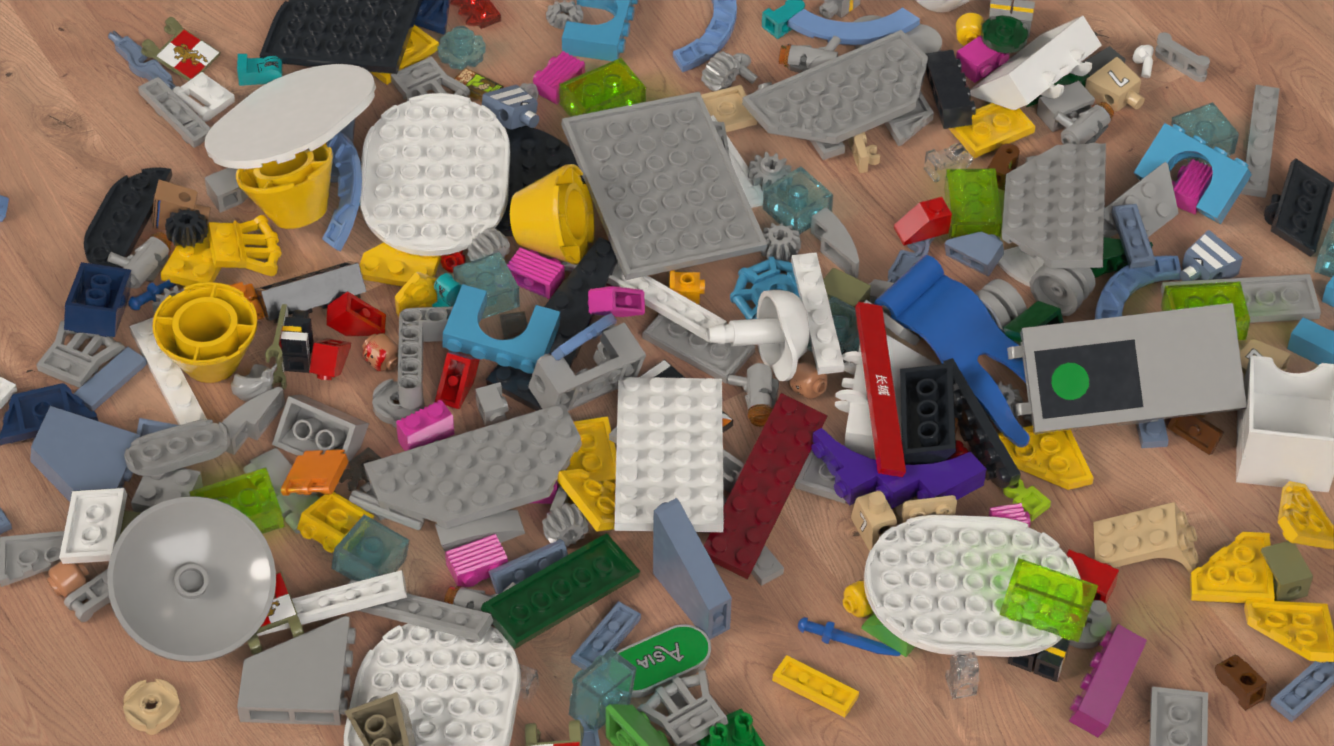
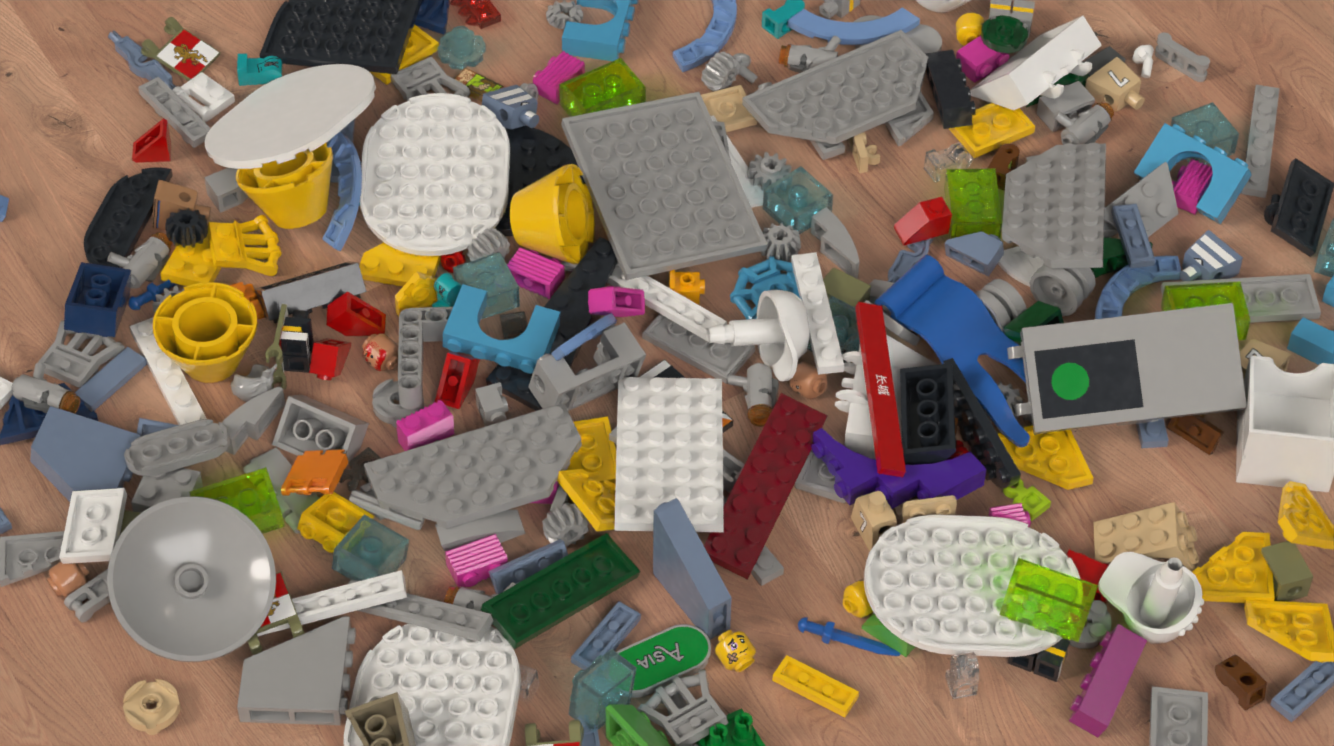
none -> light grey piece [11,363,80,414]
none -> red slope [132,118,171,163]
none -> yellow head [715,630,756,673]
none -> white piece [1098,552,1204,644]

